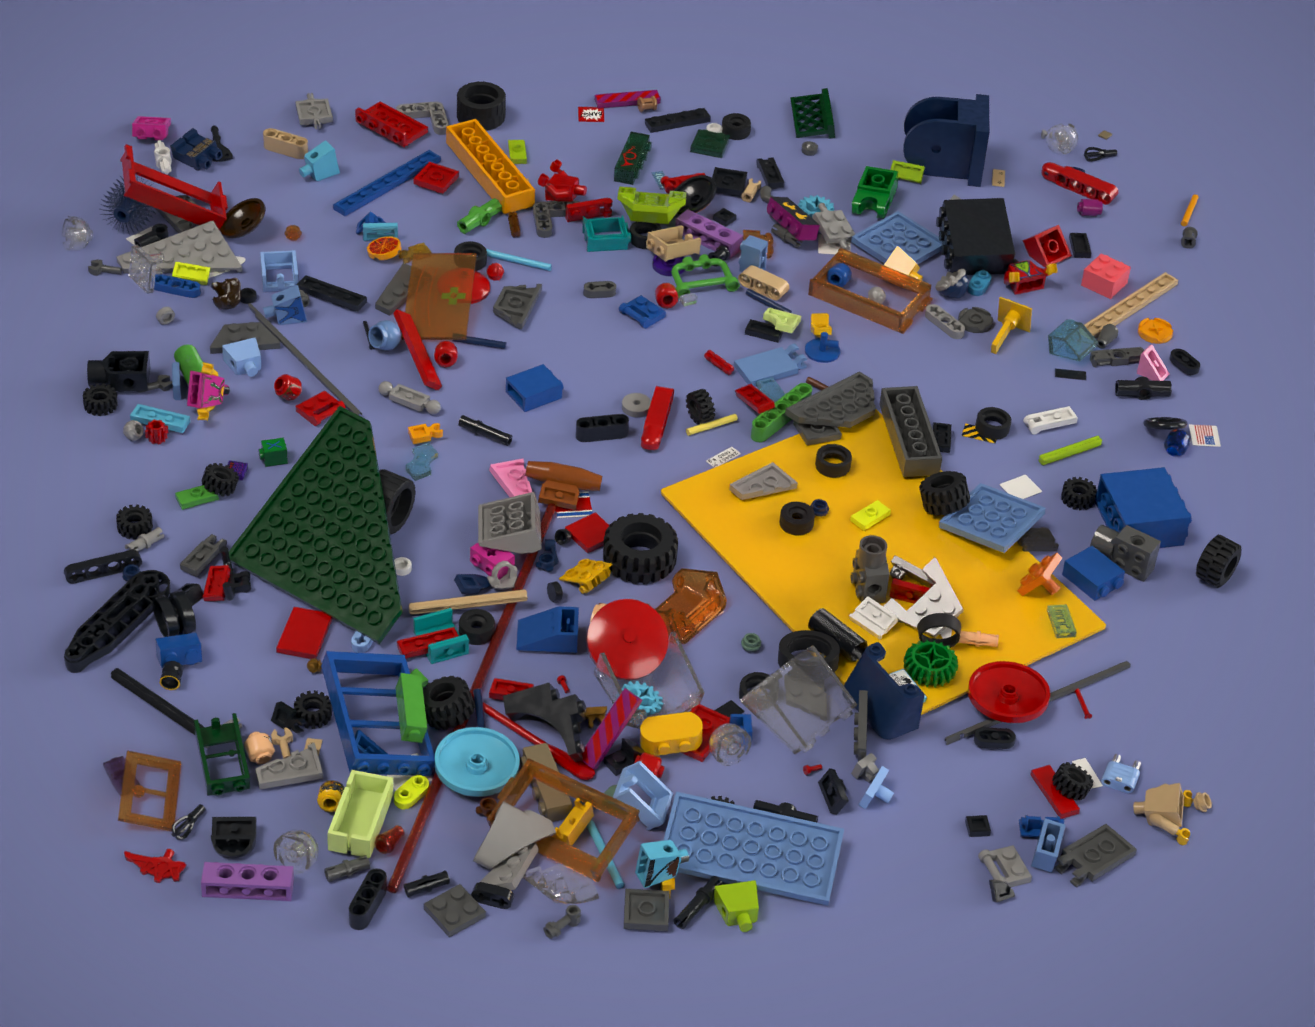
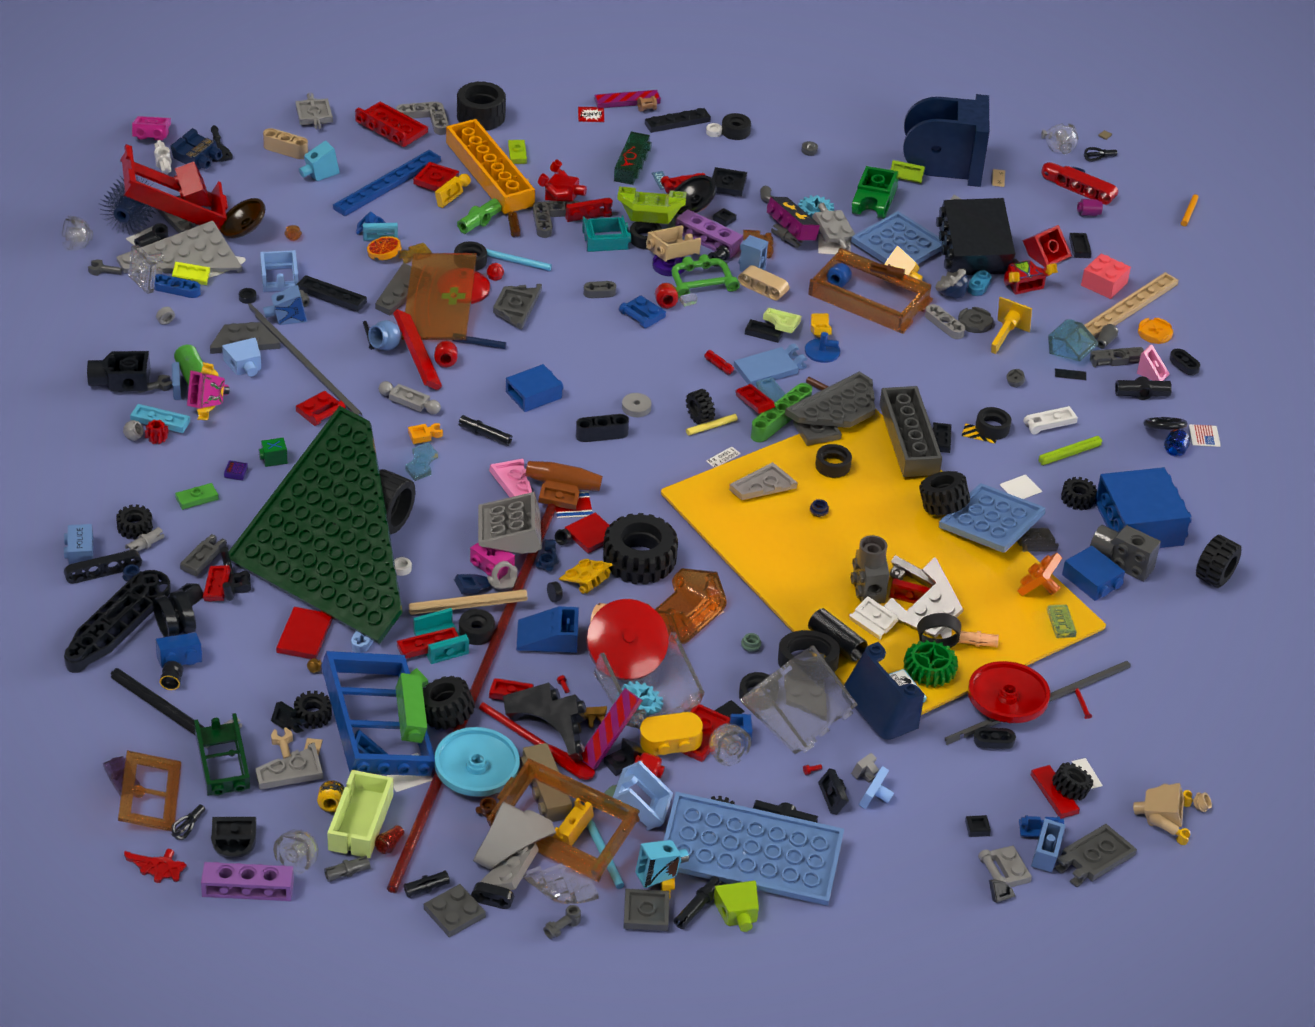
black tyre [83,383,118,416] -> none
black tyre [201,463,239,496] -> none
dark brown hair [211,278,241,309] -> none
light nougat head [244,732,275,764] -> none
red head [274,374,302,400] -> none
black beam [349,868,387,930] -> none
neon yellow plate [394,775,429,809] -> none
dark blue bar [473,689,485,728] -> none
red piece [641,386,674,450] -> none
clear green plate [690,129,730,158] -> none
tan bar [742,178,761,202] -> none
dark blue bar [746,288,792,313] -> none
black plate [756,157,784,189] -> none
black tyre [779,501,815,535] -> none
dark green fence [790,88,835,139] -> none
neon yellow plate [850,500,891,531] -> none
dark grey wing [854,690,868,762] -> none
light grey piece [868,287,886,306] -> none
light blue piece [1101,754,1141,794] -> none
dark grey bush [1181,227,1198,248] -> none
none -> medium blue brick [64,524,93,565]
none -> slope [174,162,212,207]
none -> yellow plate [435,174,471,208]
none -> reddish brown axle [870,262,905,280]
none -> dark grey tile [1007,369,1025,387]

